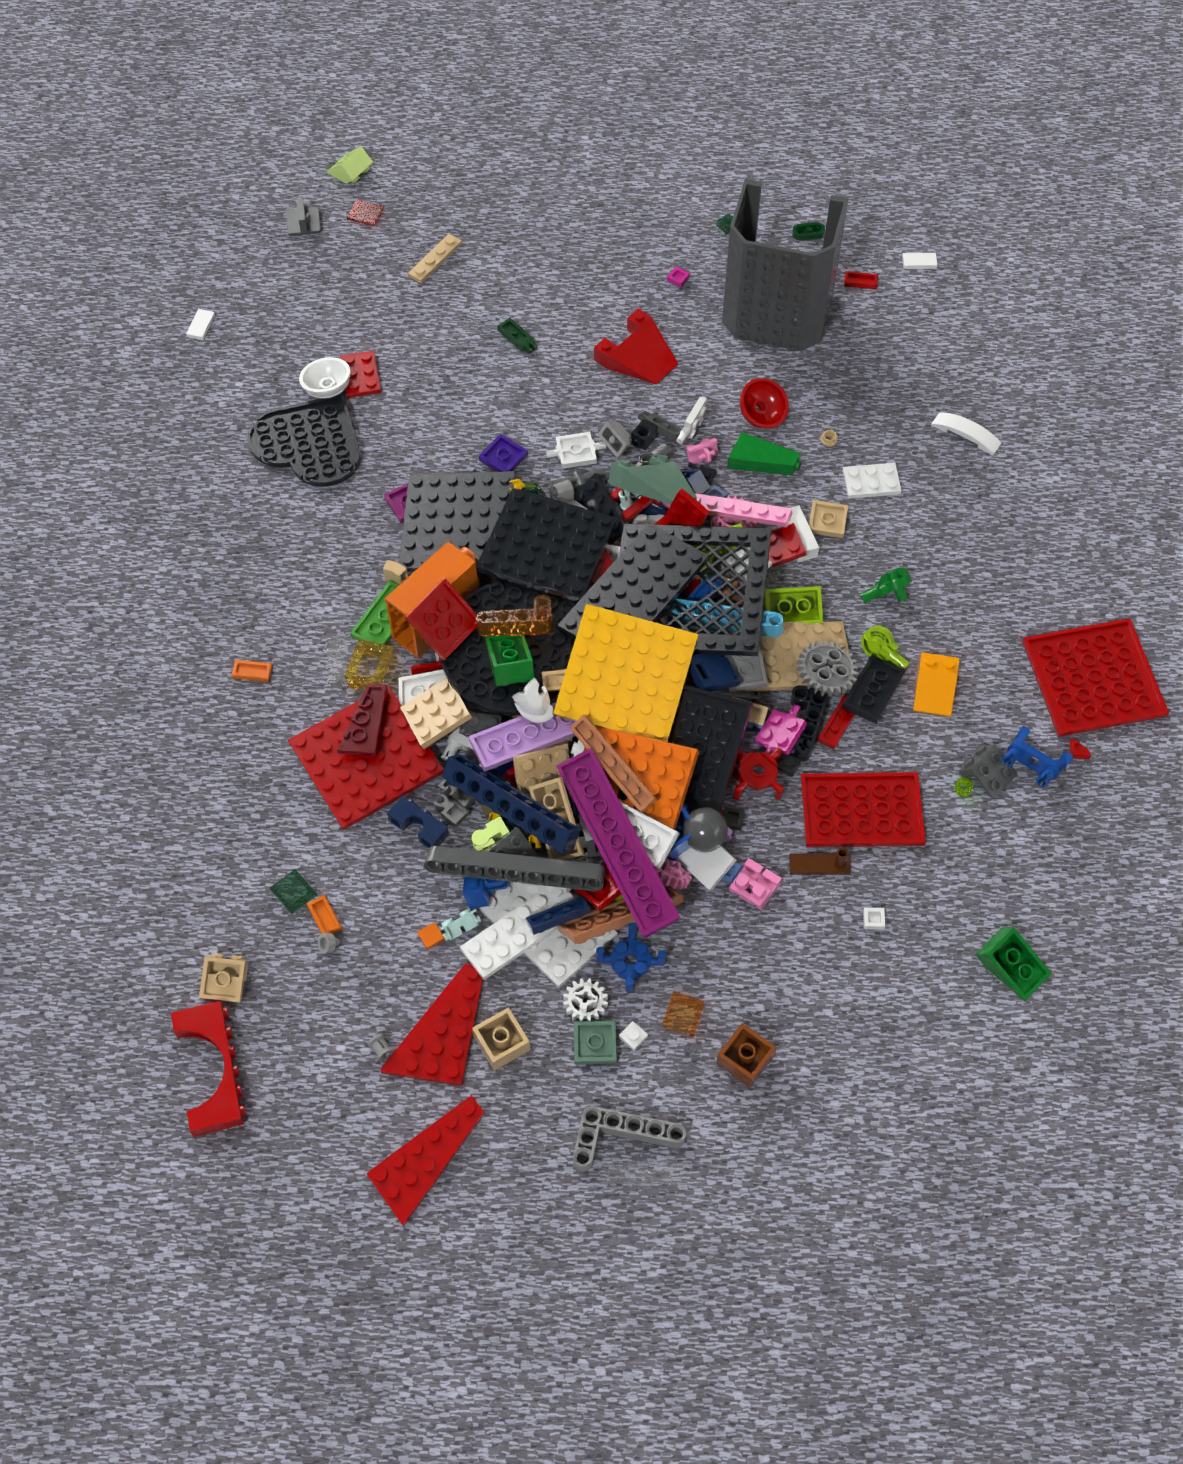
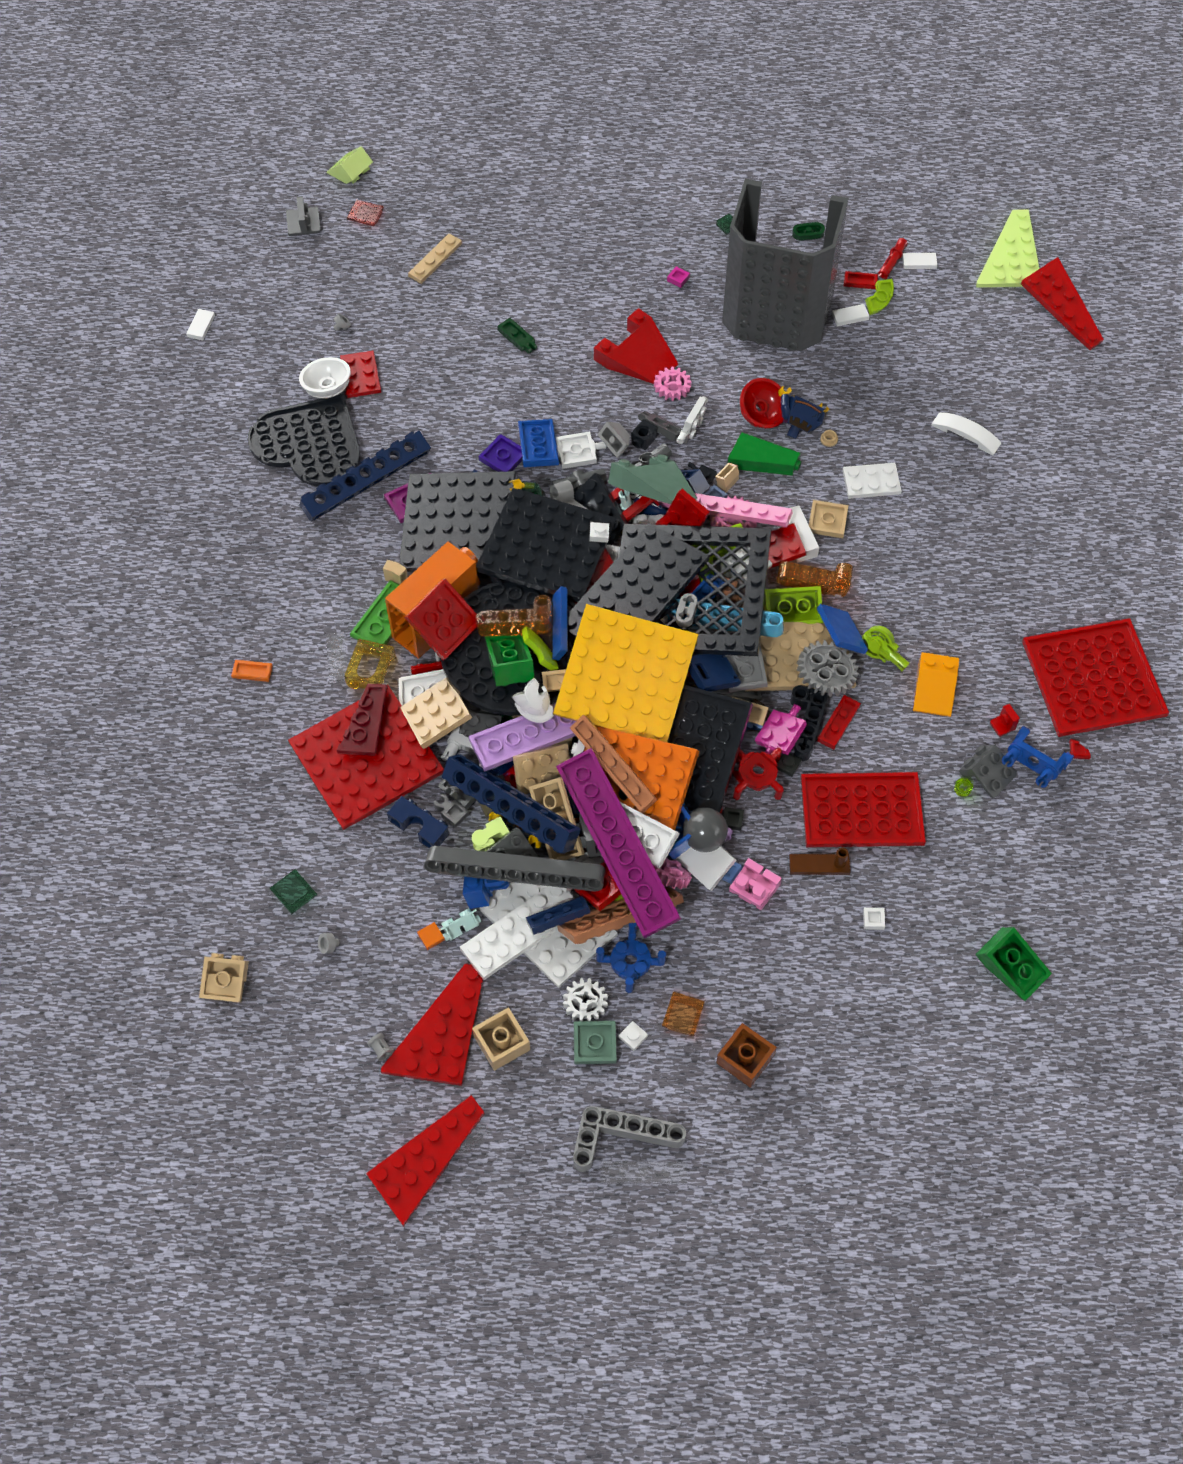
red arch [171,1001,247,1137] -> none
orange tile [306,895,342,934] -> none
bright pink hips [686,438,719,464] -> none
black plate [842,655,906,724] -> none
green pin [860,567,912,604] -> none
none -> dark blue brick [299,431,431,522]
none -> light grey tile [333,313,351,331]
none -> blue tile [518,419,559,467]
none -> lime tile [522,626,559,671]
none -> blue tile [553,586,568,661]
none -> white plate [590,522,609,543]
none -> bright pink gear [654,367,691,401]
none -> light grey beam [676,593,697,628]
none -> tan piece [715,463,739,493]
none -> clear orange beam [777,561,853,597]
none -> dark blue torso [778,386,829,439]
none -> blue tile [817,604,868,654]
none -> white tile [832,304,869,326]
none -> lime tile [865,279,894,315]
none -> red pin [878,238,908,279]
none -> yellowish green wing [976,209,1039,288]
none -> red bracket [990,703,1020,737]
none -> red wing [1021,257,1104,350]

